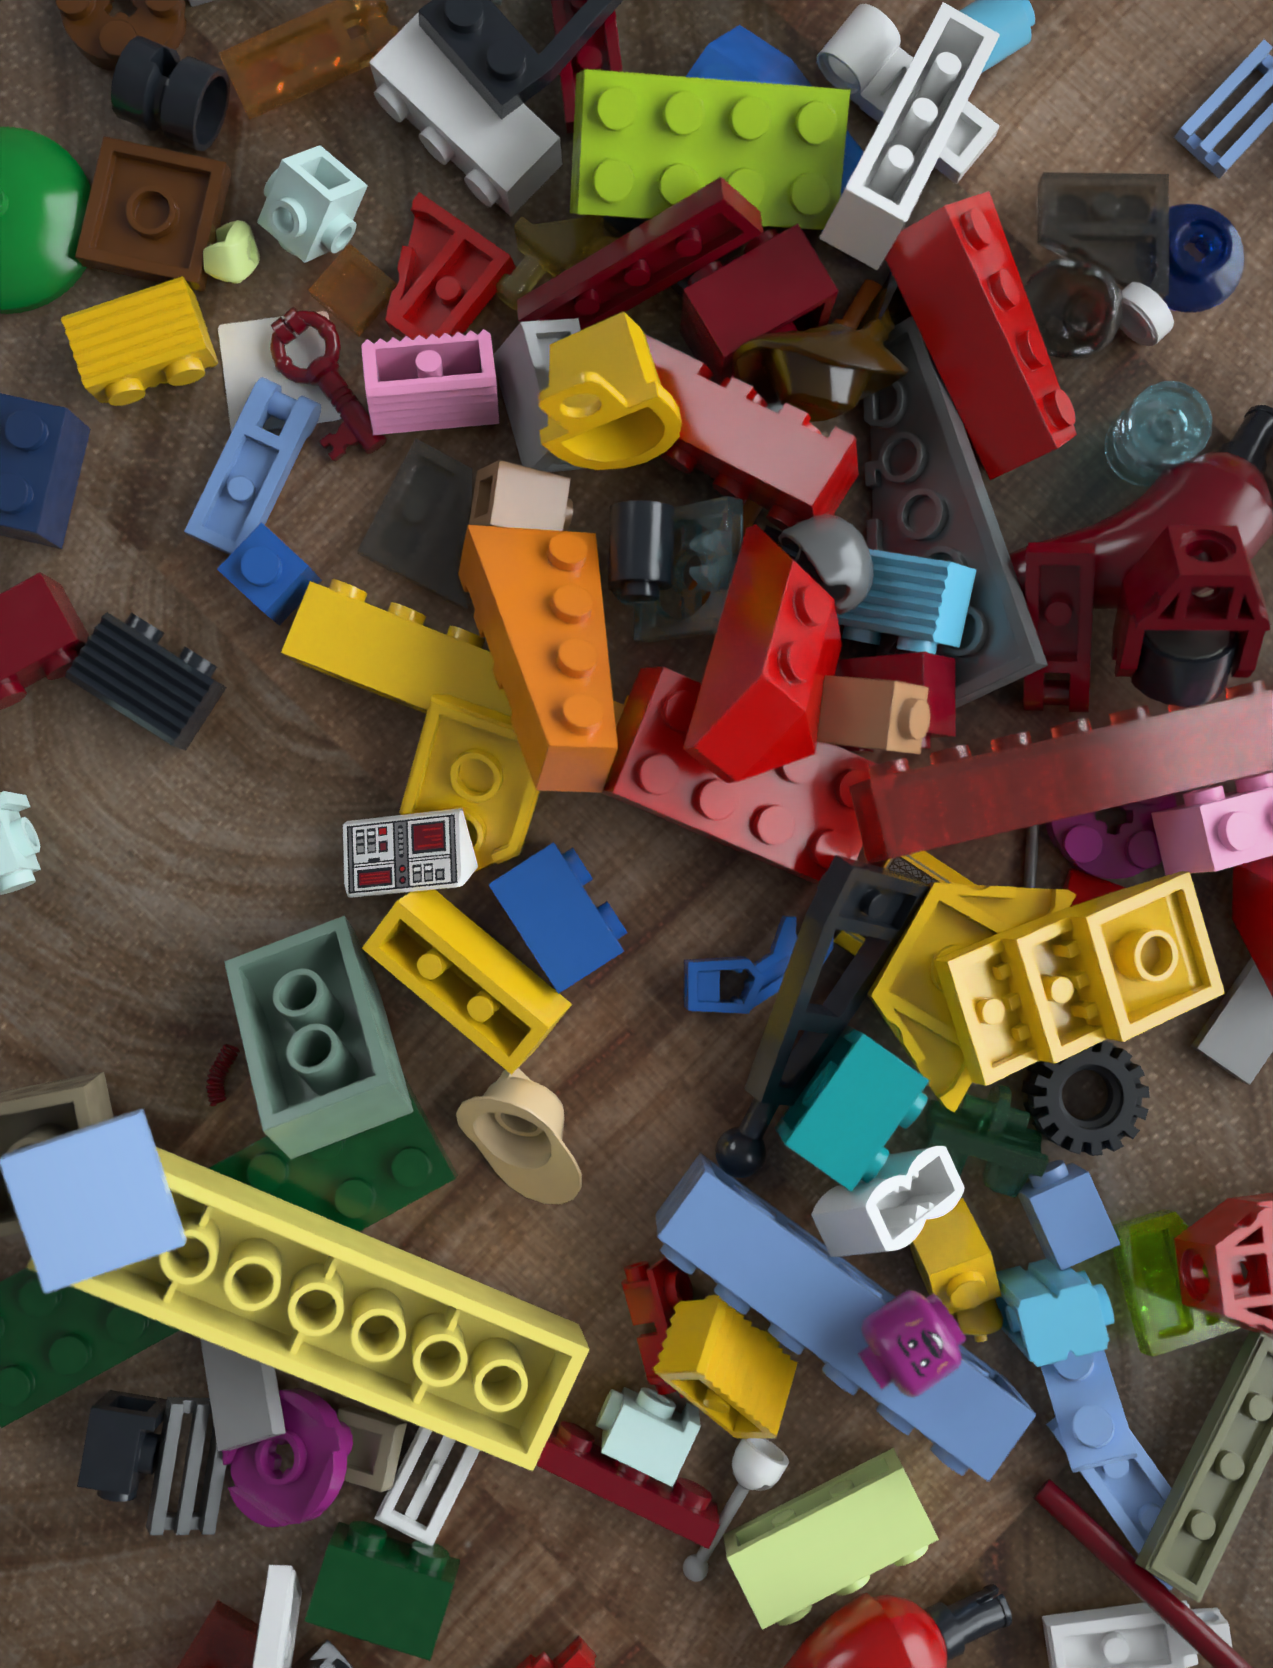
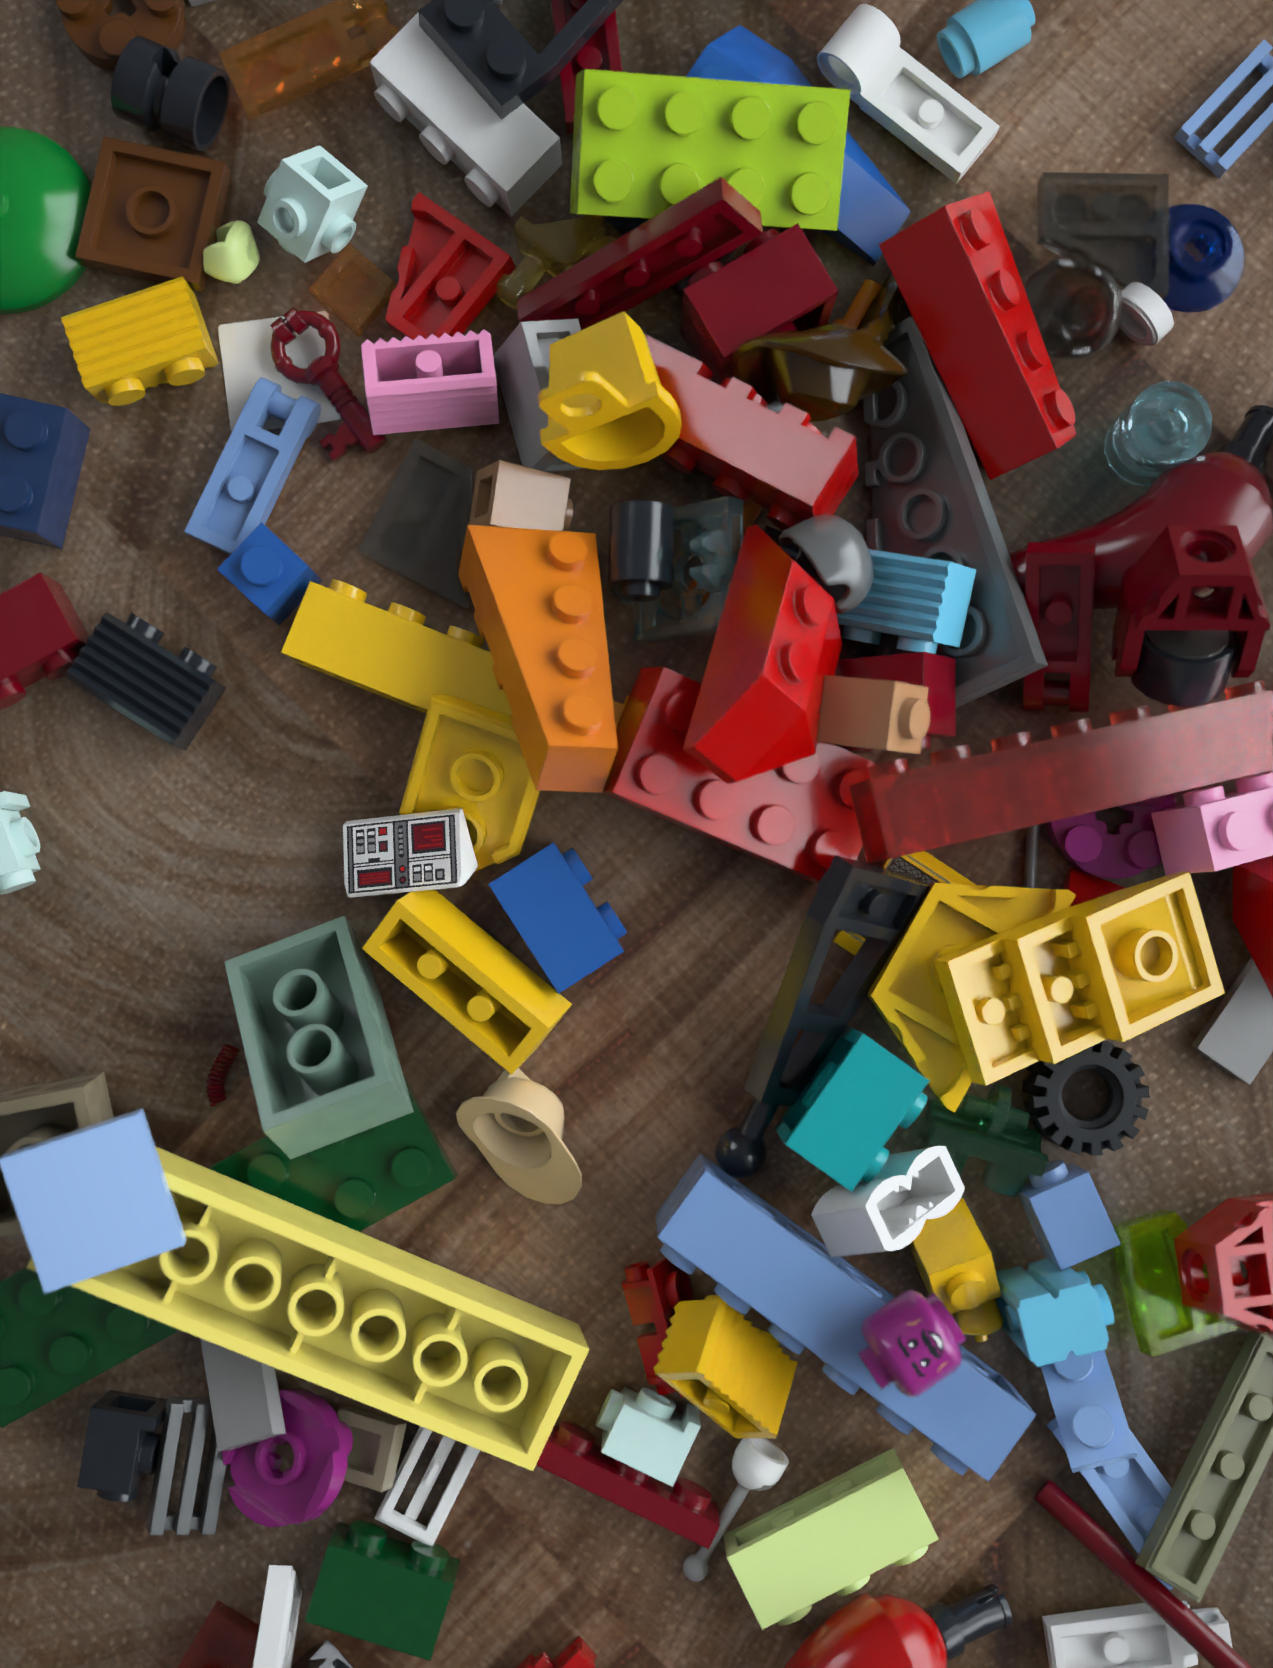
blue piece [684,916,833,1014] -> none
white brick [819,2,1000,270] -> none

